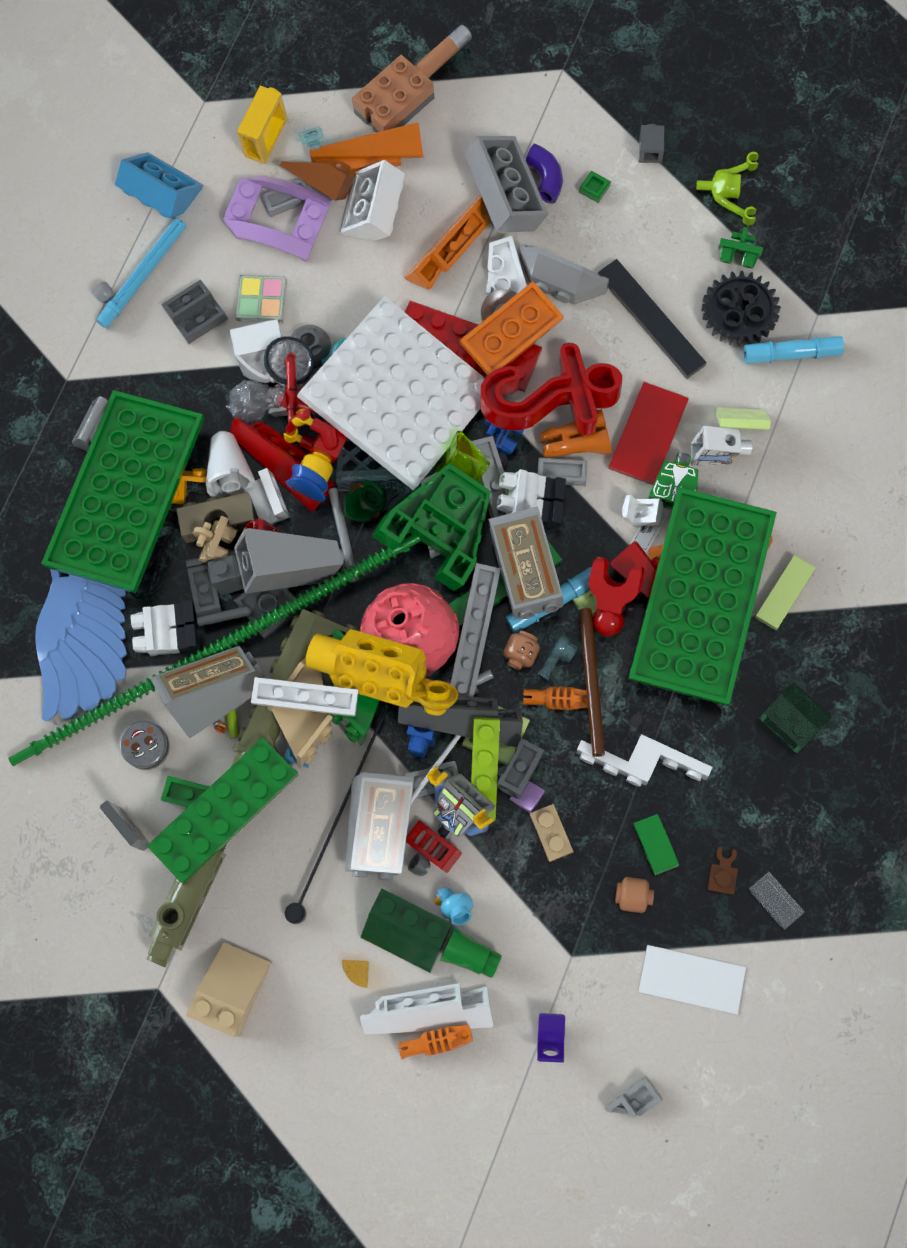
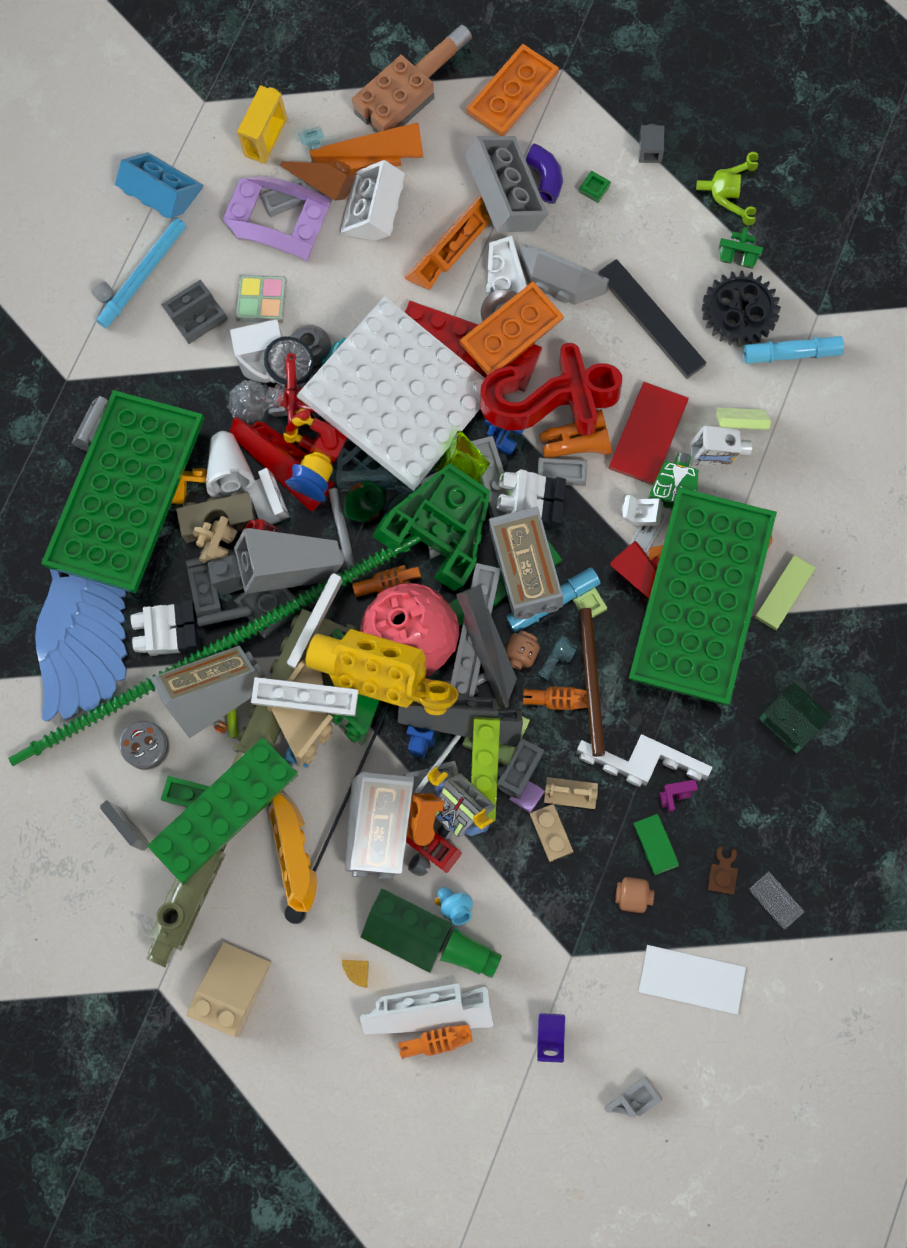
red piece [588,557,645,637] -> none
none -> light orange brick [268,792,317,912]
none -> white tile [287,573,343,670]
none -> orange hinge [352,565,421,597]
none -> orange leg [407,793,444,846]
none -> dark grey wedge [456,585,517,709]
none -> orange plate [466,44,559,136]
none -> tan hinge [544,777,598,809]
none -> magenta bracket [660,779,698,813]

